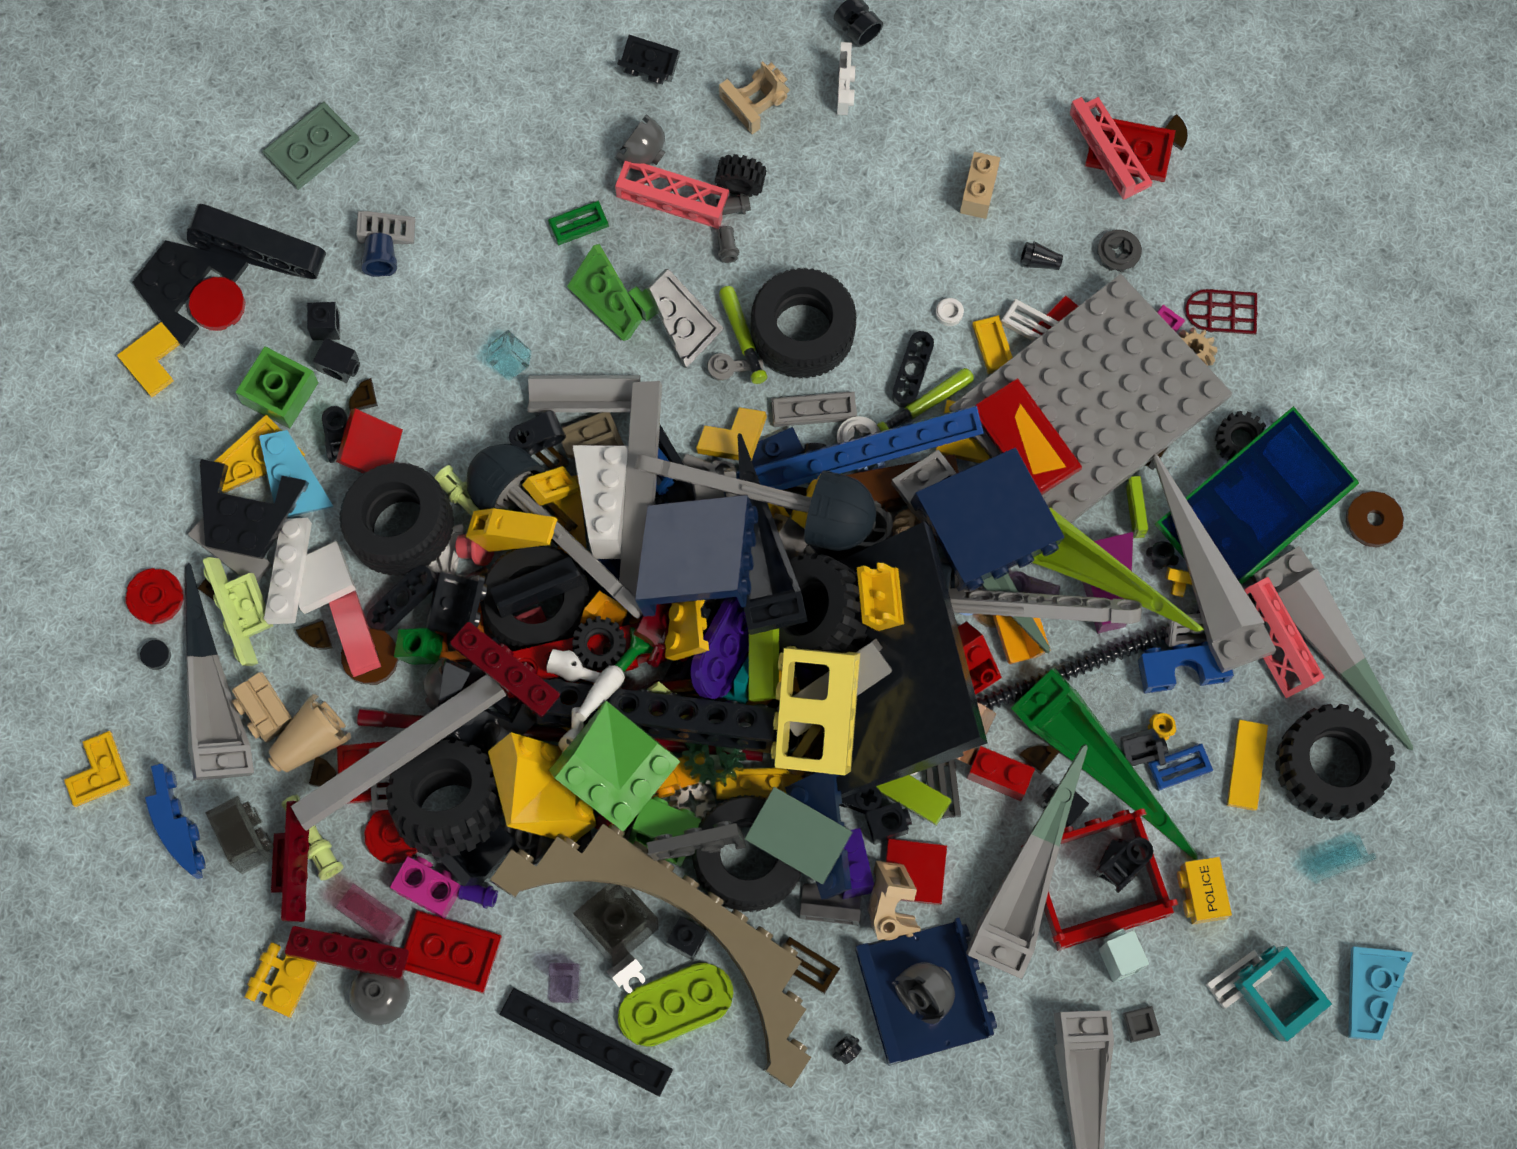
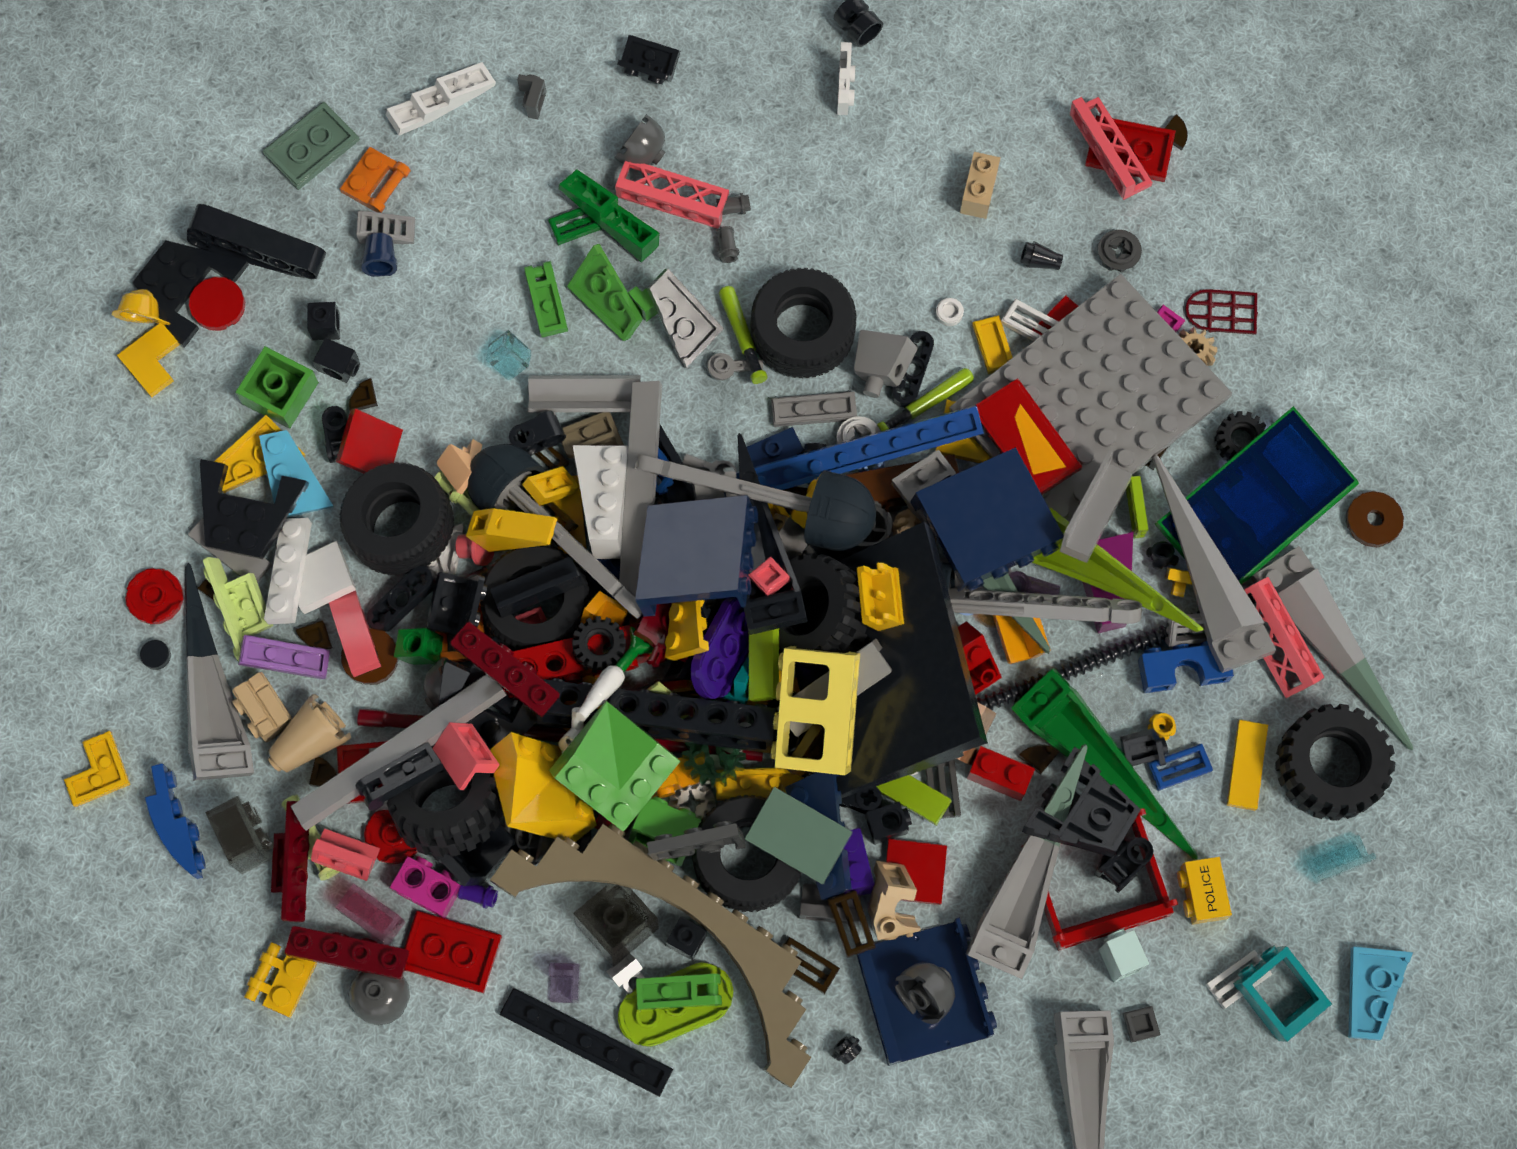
white piece [547,649,601,683] -> none
yellow tile [696,407,767,461] -> none
black tyre [714,154,767,197] -> none
tan tile [719,61,790,134] -> none
none -> yellow piece [111,289,170,325]
none -> medium lavender tile [238,635,330,679]
none -> coral panel [311,828,380,881]
none -> orange plate [340,147,411,213]
none -> black plate [355,742,444,811]
none -> white slope [386,62,496,135]
none -> coral panel [432,722,500,790]
none -> light nougat slope [437,439,482,495]
none -> dark grey bracket [517,74,547,120]
none -> bright green plate [524,261,568,338]
none -> green slope [559,169,660,263]
none -> bright green plate [636,974,722,1010]
none -> coral tile [748,557,790,596]
none -> dark brown tile [828,891,876,958]
none -> light grey torso [854,330,917,398]
none -> black wing [1022,747,1141,857]
none -> light grey panel [1060,450,1132,563]

